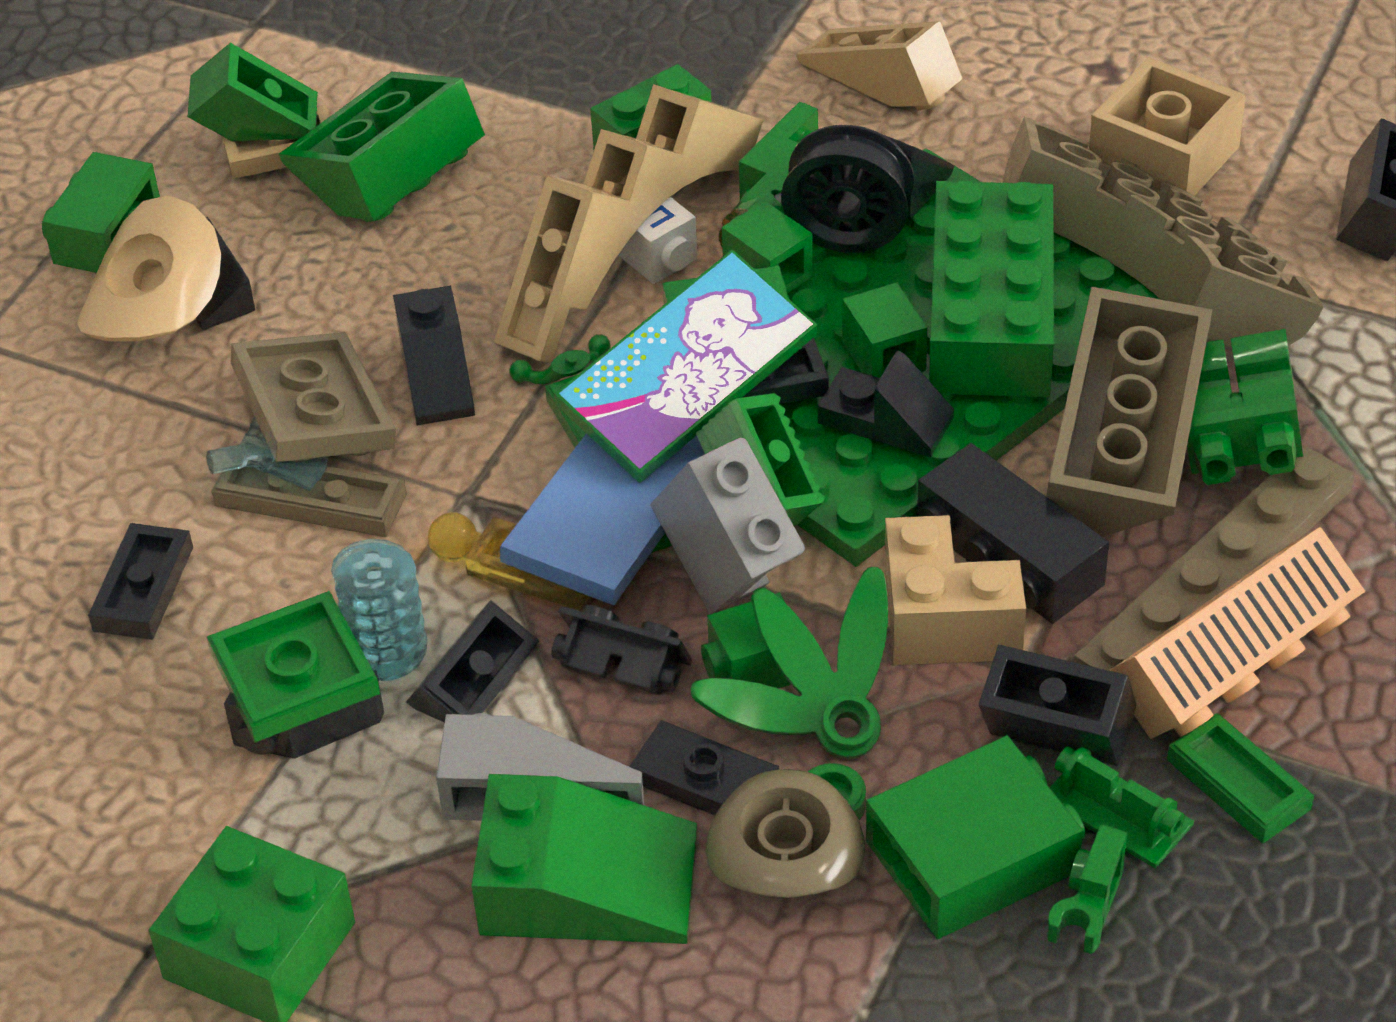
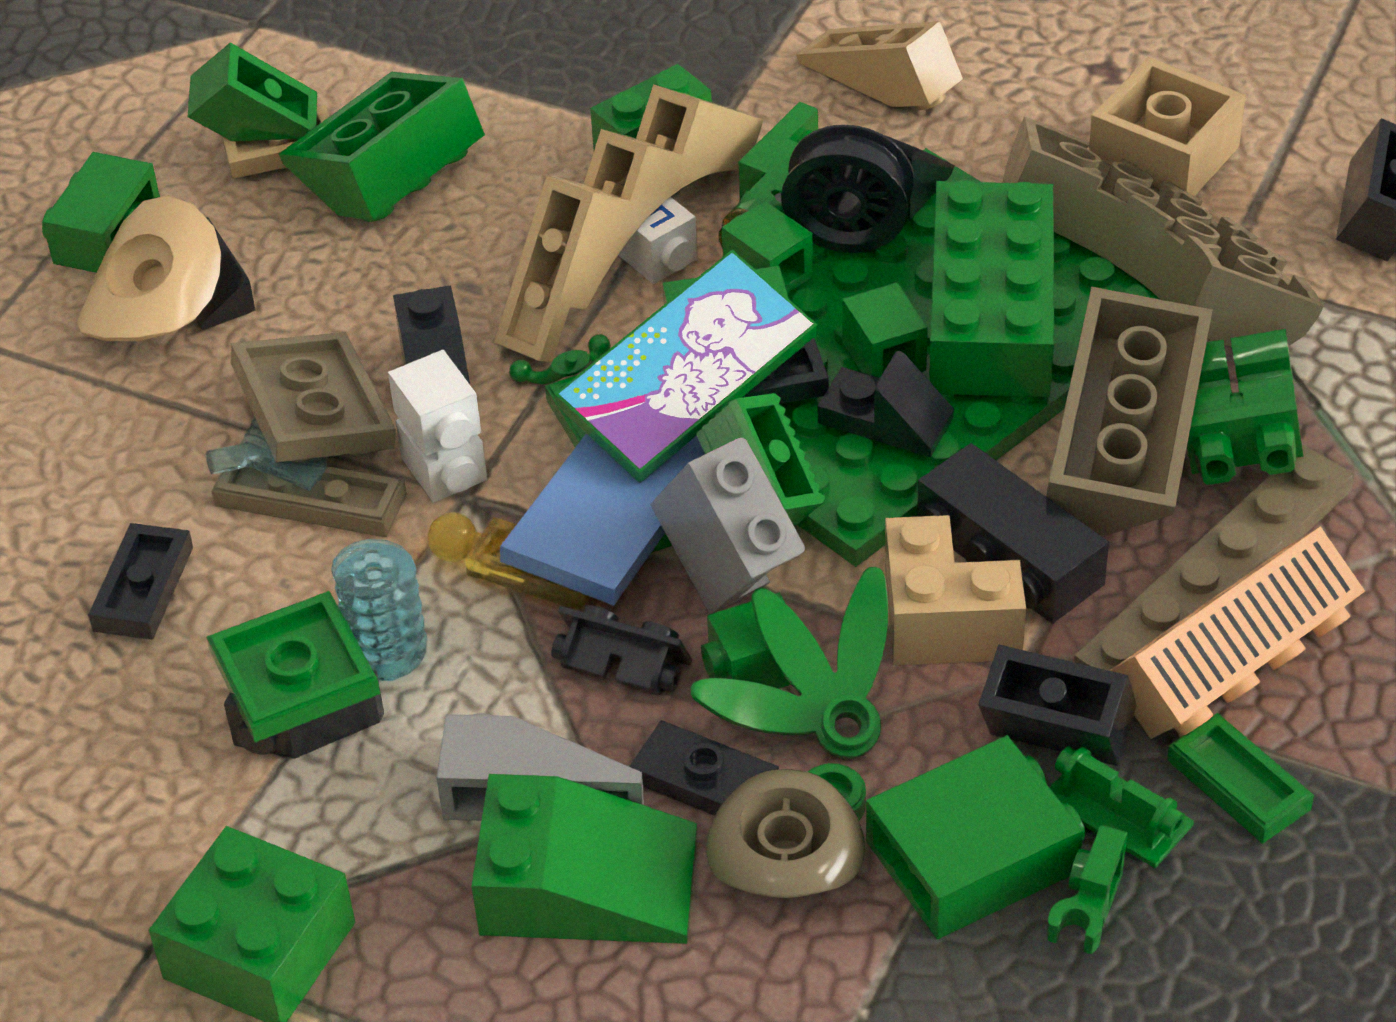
black slope [406,600,539,723] -> none
none -> white piece [388,350,487,503]

